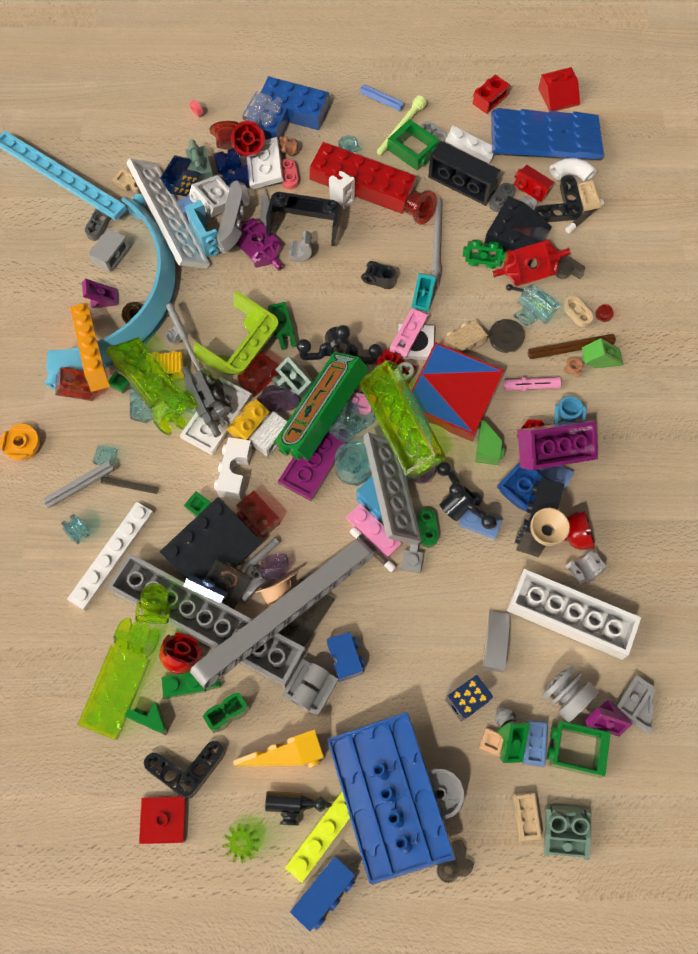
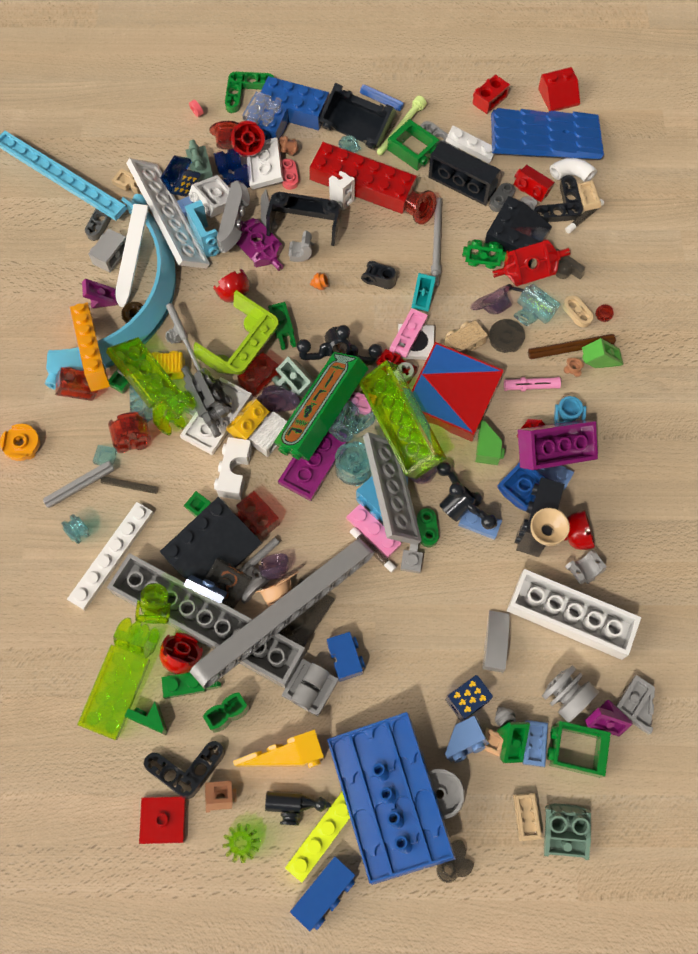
none -> clear red brick [108,412,151,453]
none -> white piece [115,204,149,308]
none -> nougat brick [205,781,236,813]
none -> red cylinder [213,269,250,303]
none -> green beam [225,71,274,113]
none -> orange plate [310,272,329,290]
none -> black windscreen [319,83,398,150]
none -> medium blue slope [445,716,489,763]
none -> piece [470,286,512,314]

